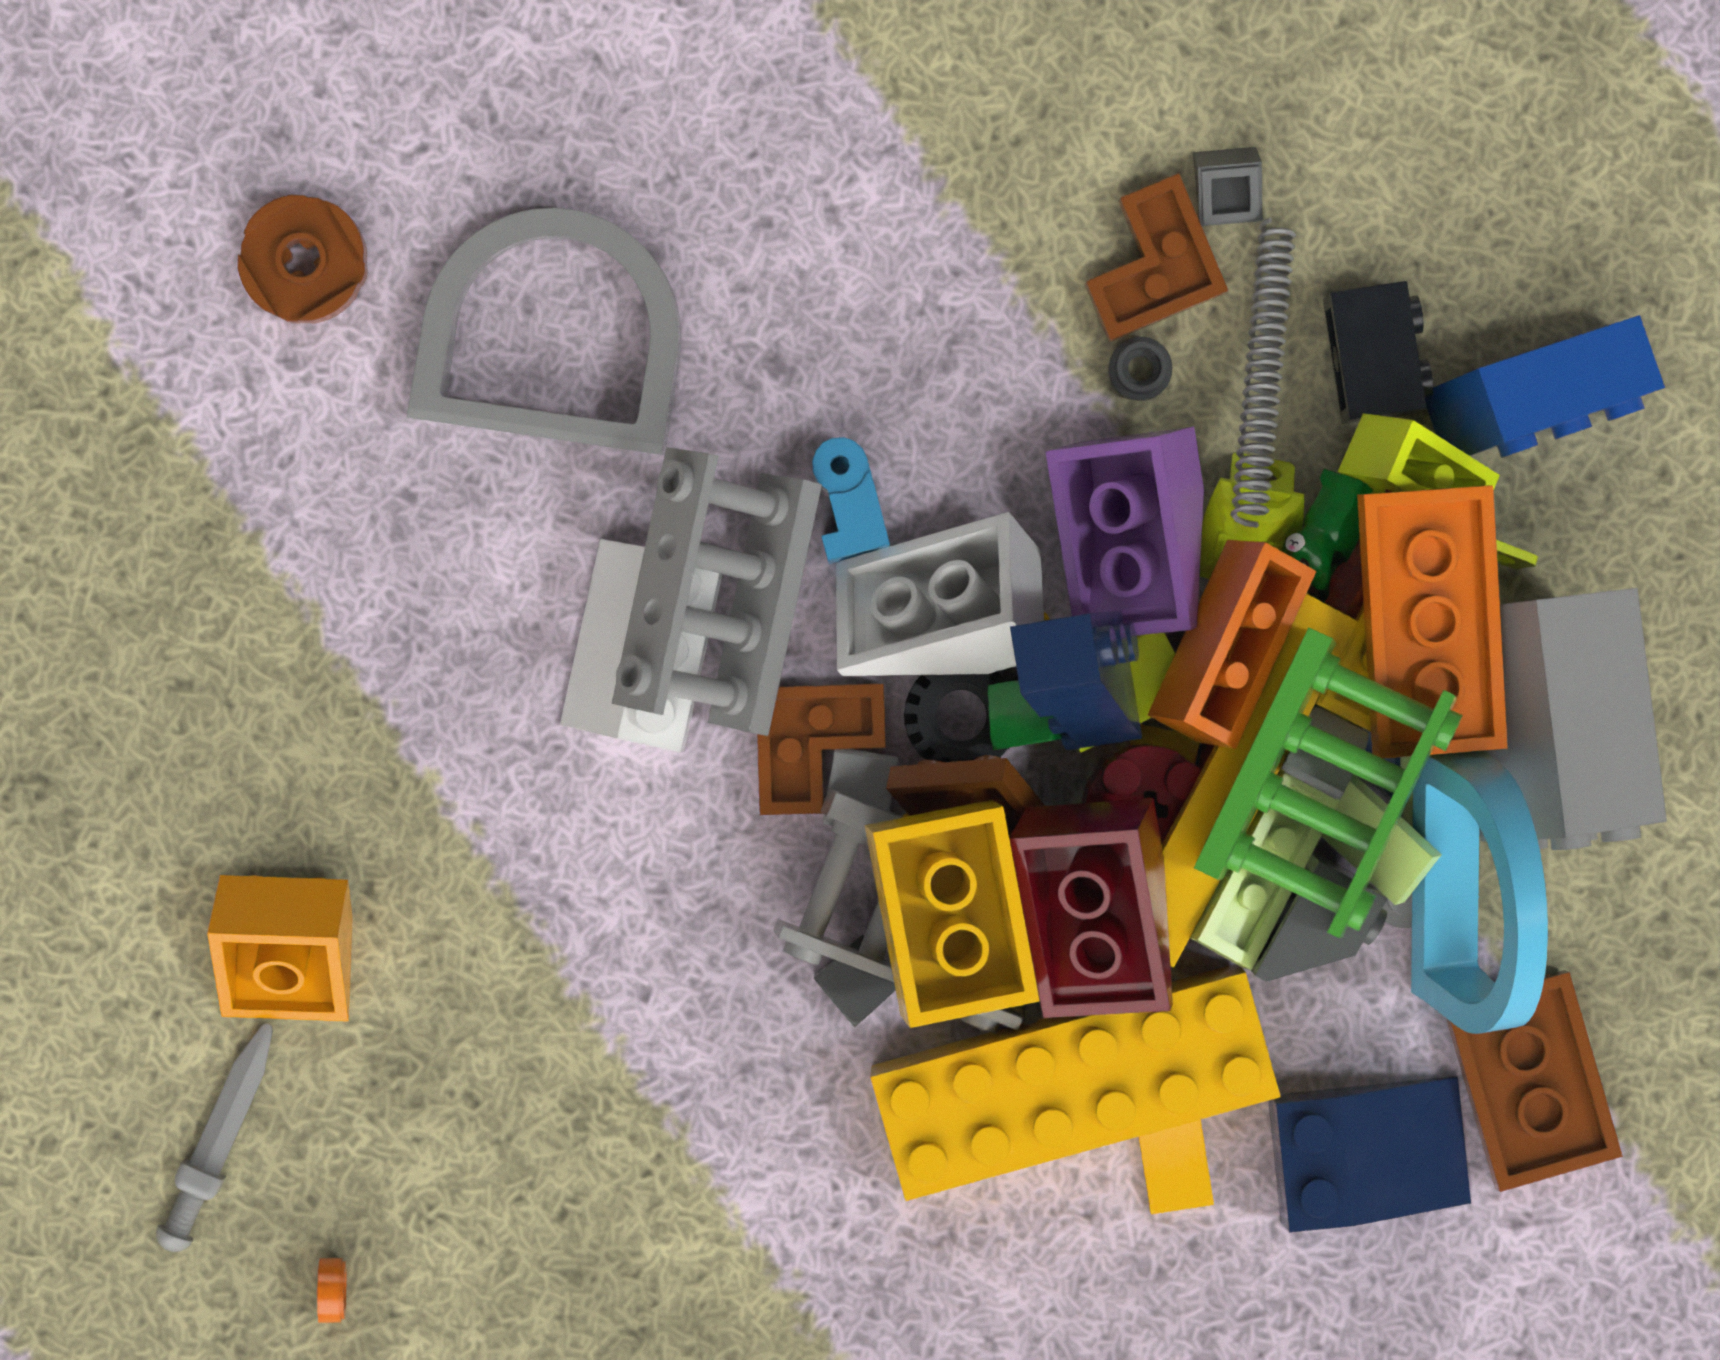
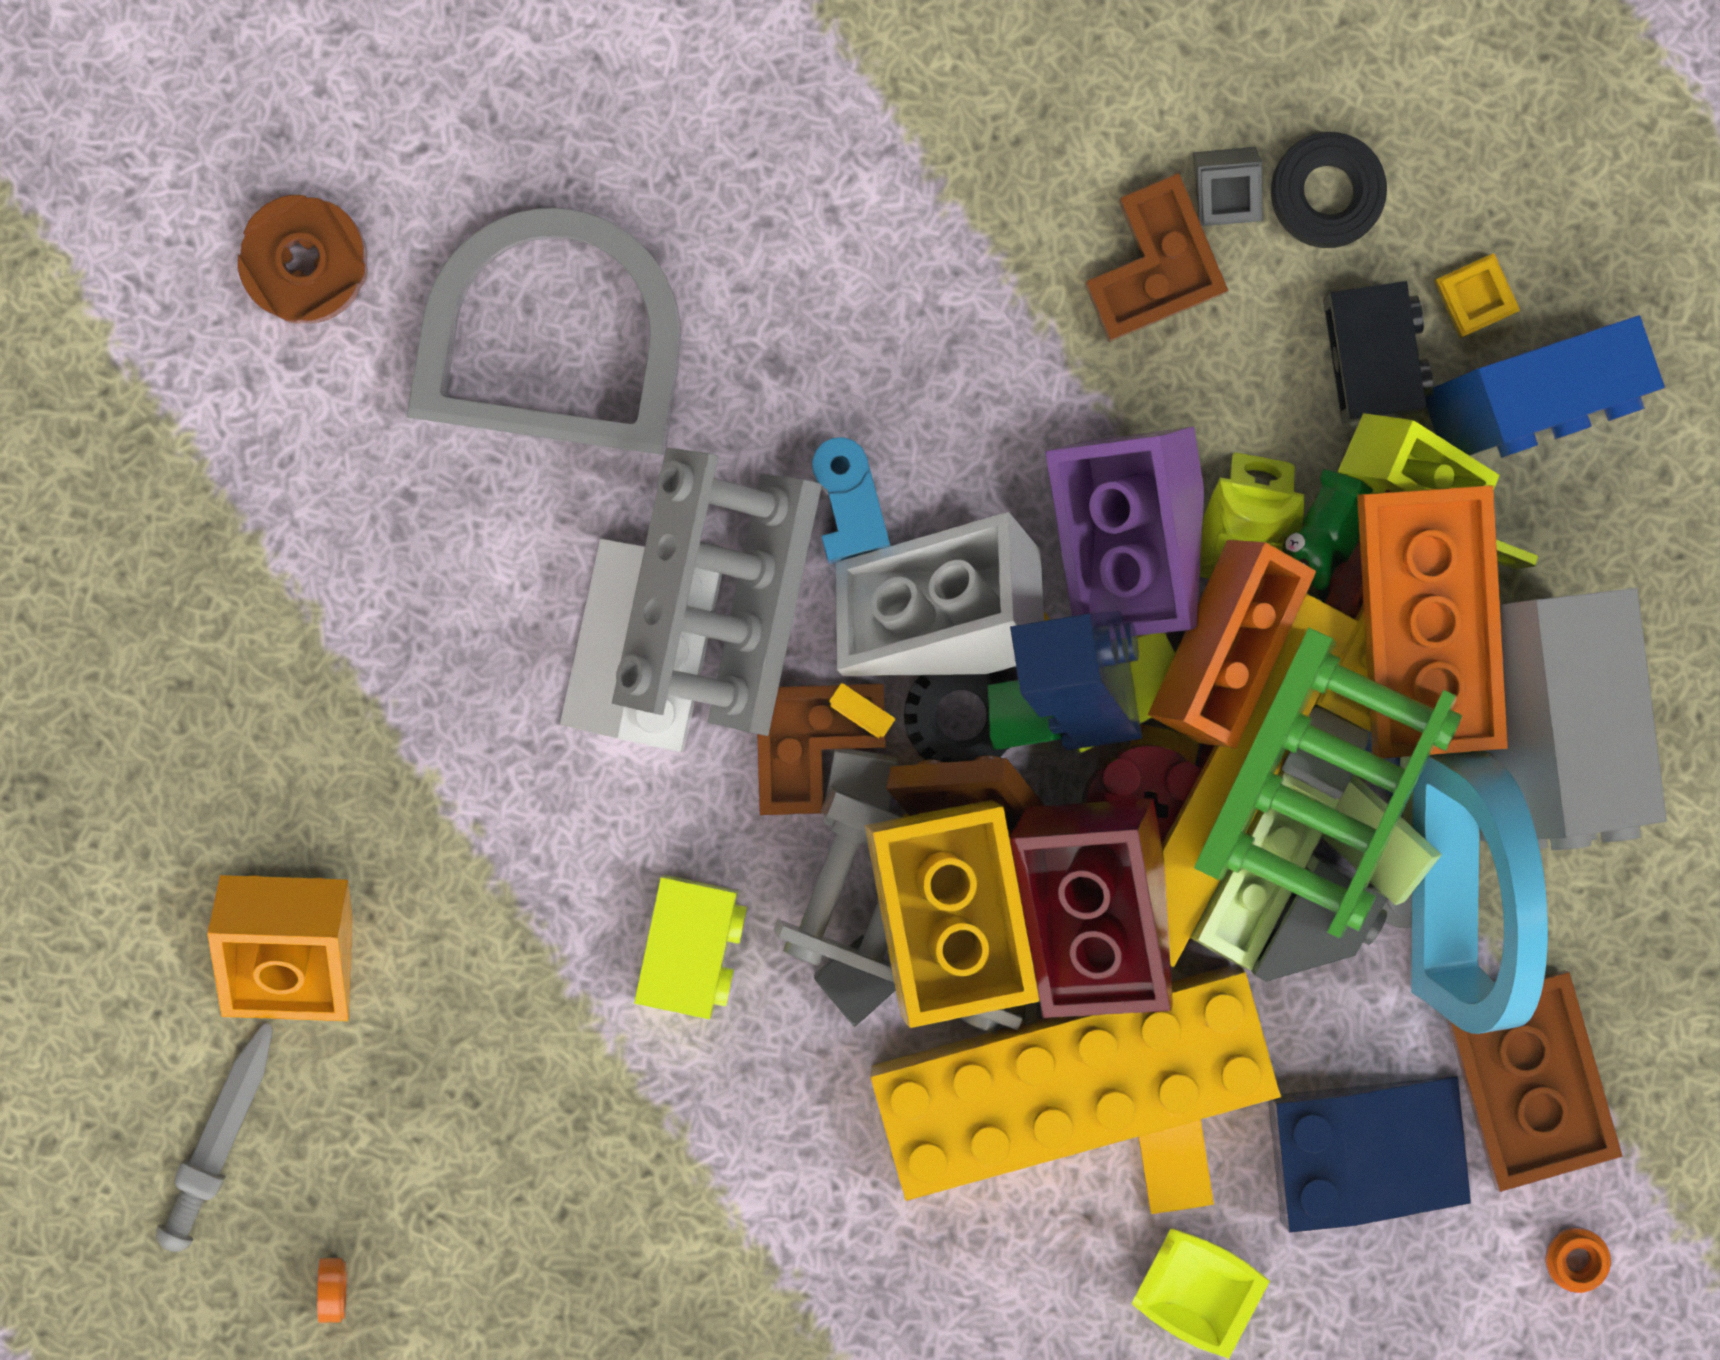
dark grey plate [1108,337,1173,401] -> none
light grey piece [1230,217,1296,528] -> none
none -> neon yellow brick [634,875,747,1020]
none -> yellow tile [829,683,896,739]
none -> neon yellow piece [1131,1228,1270,1359]
none -> black tyre [1271,132,1387,248]
none -> yellow tile [1434,253,1520,338]
none -> orange plate [1545,1228,1611,1293]

